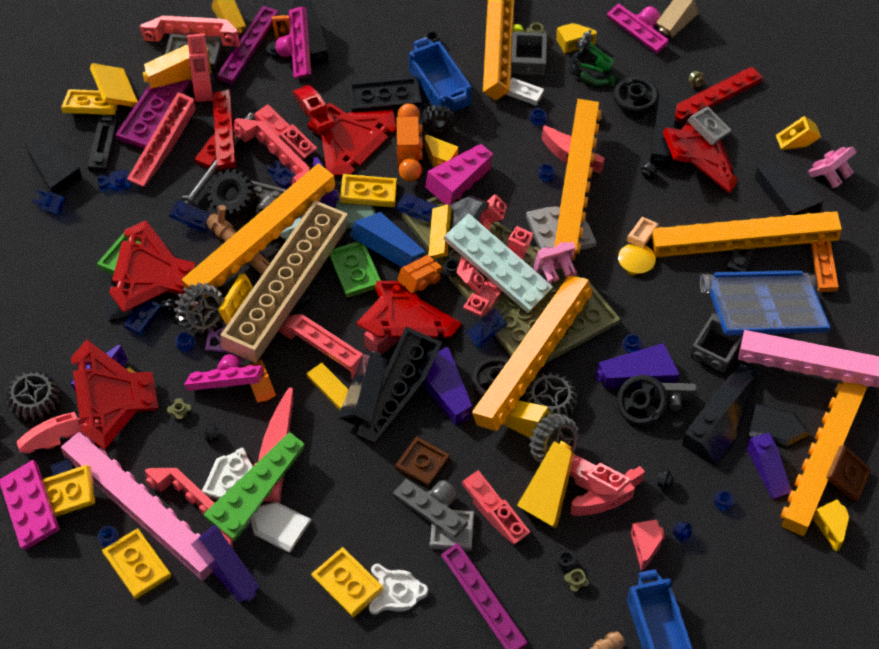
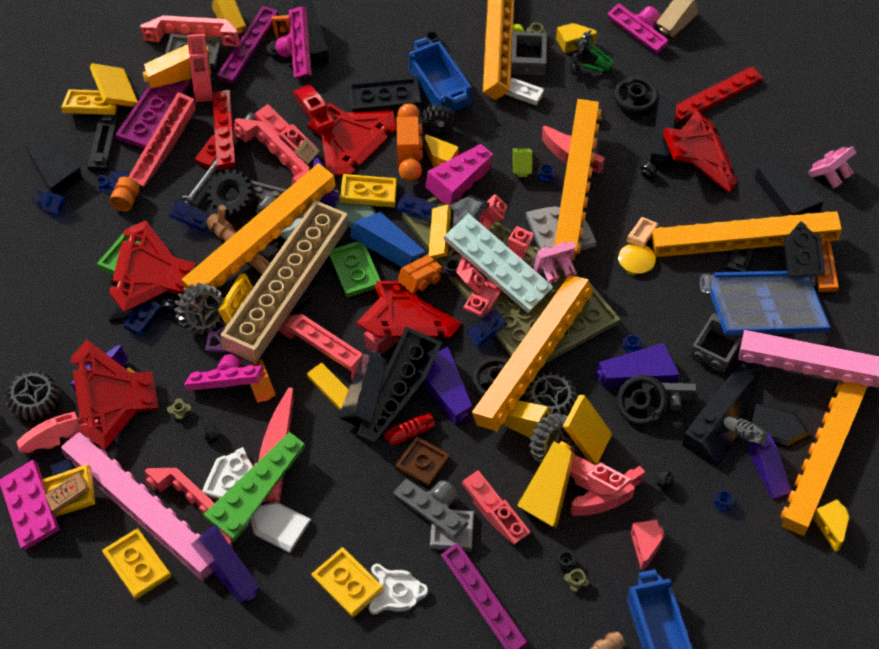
clear blue plate [98,526,119,546] -> none
clear blue plate [175,332,195,351] -> none
clear blue plate [267,160,296,189] -> none
clear blue plate [530,108,547,125] -> none
dark green piece [579,71,618,87] -> none
clear blue plate [673,521,692,541] -> none
light grey tile [687,106,732,145] -> none
olive plate [688,71,704,88] -> none
yellow slope [776,116,821,150] -> none
reddish brown tile [826,445,872,502] -> none
none -> medium nougat tile [45,472,89,513]
none -> orange wheel [109,177,140,212]
none -> tan plate [294,139,320,164]
none -> red hinge [384,414,435,446]
none -> lime slope [513,149,532,177]
none -> yellow tile [563,395,613,465]
none -> dark grey hinge [723,417,768,445]
none -> black tile [784,221,825,278]

